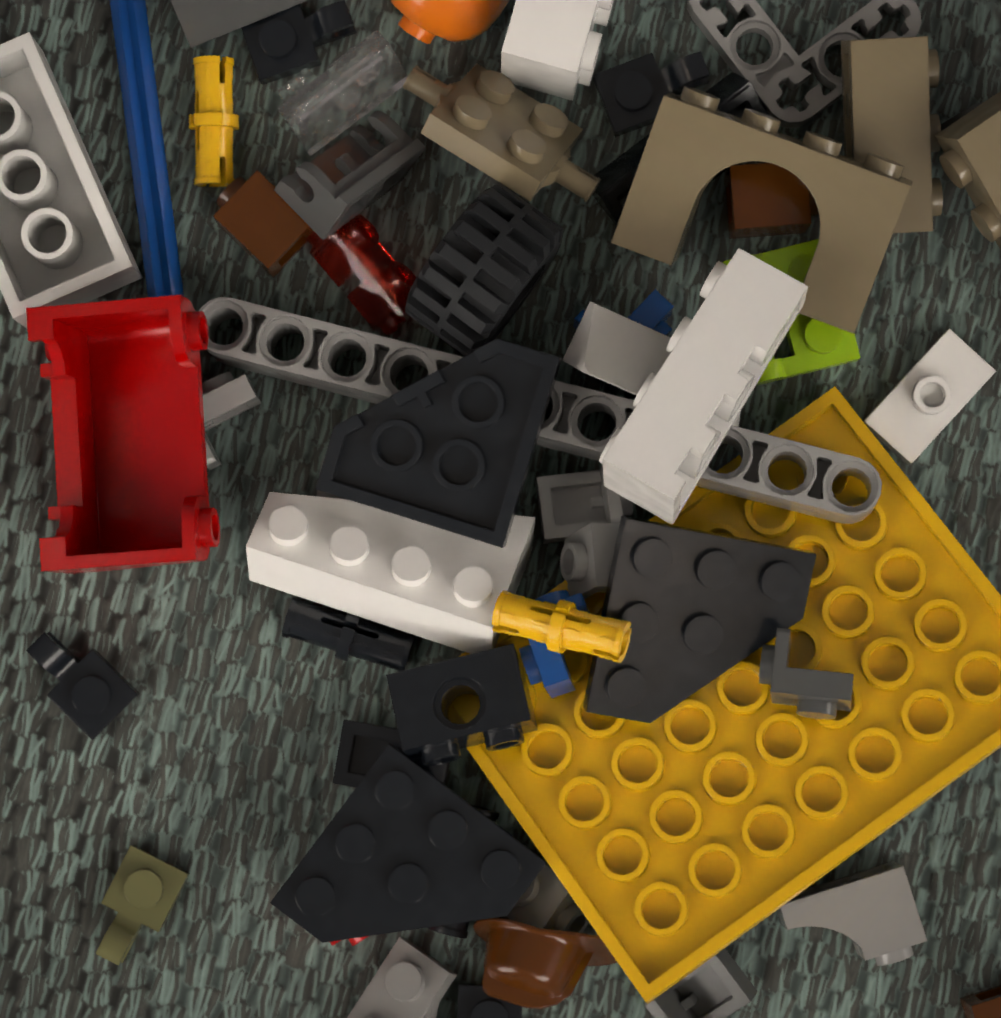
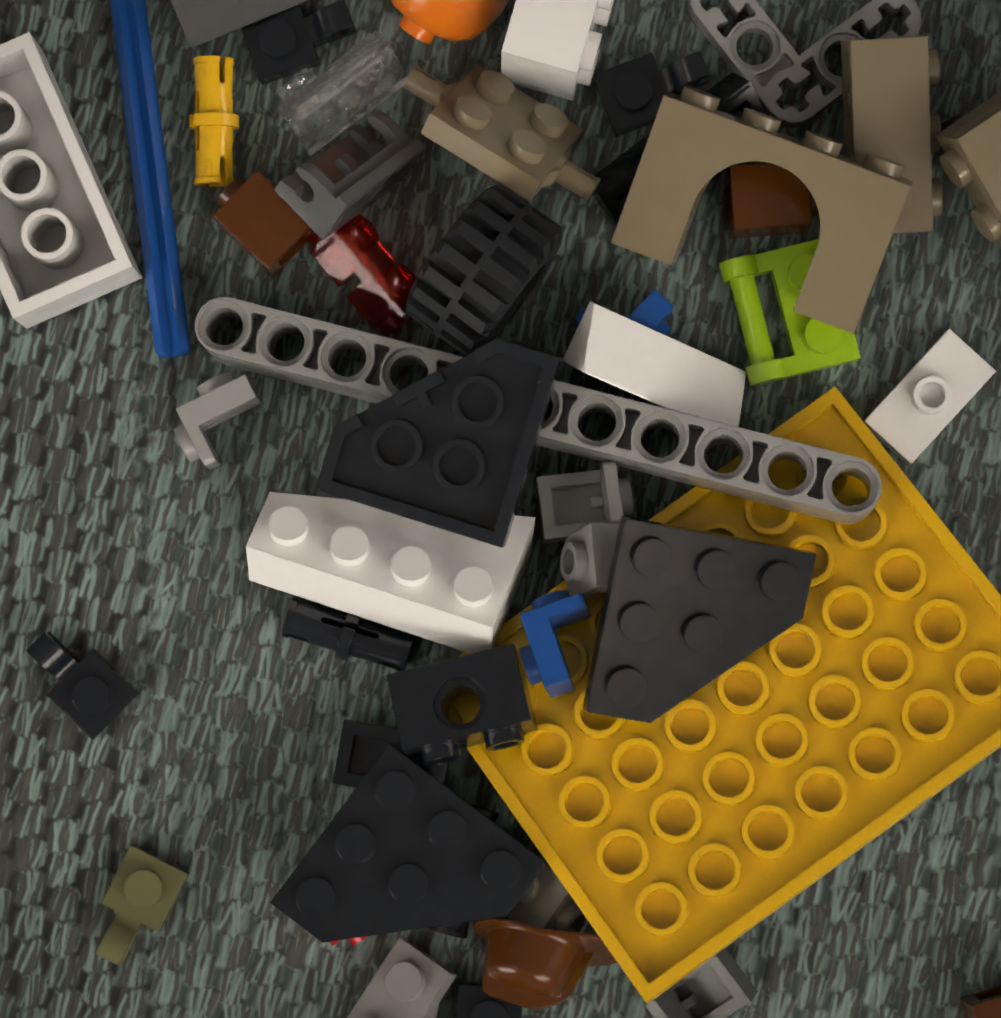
red windscreen [26,295,220,574] -> none
yellow pin [492,590,632,663] -> none
white wedge [599,248,808,525] -> none
dark grey bracket [759,628,854,719] -> none
light grey arch [776,861,927,966] -> none

